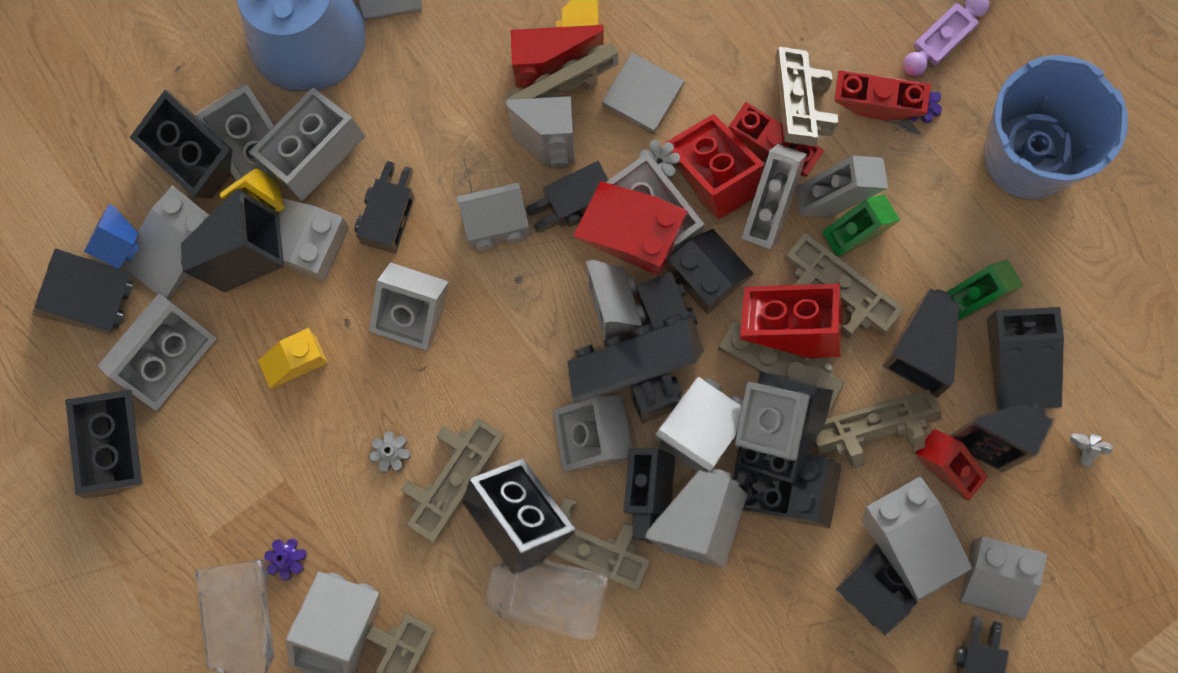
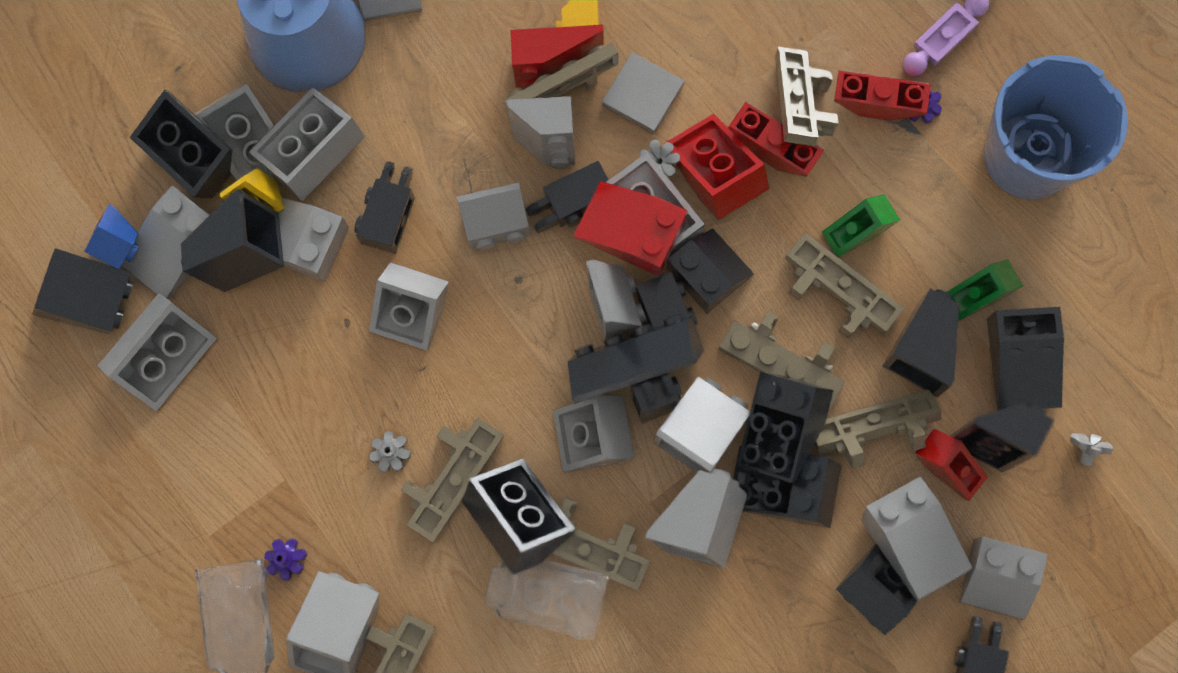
black slope [65,390,143,499] -> none
yellow slope [258,328,328,389] -> none
black hinge [624,448,675,545] -> none
light grey tile [734,382,810,460] -> none
red slope [740,283,843,358] -> none
light grey brick [741,144,807,249] -> none
light grey brick [796,155,888,218] -> none

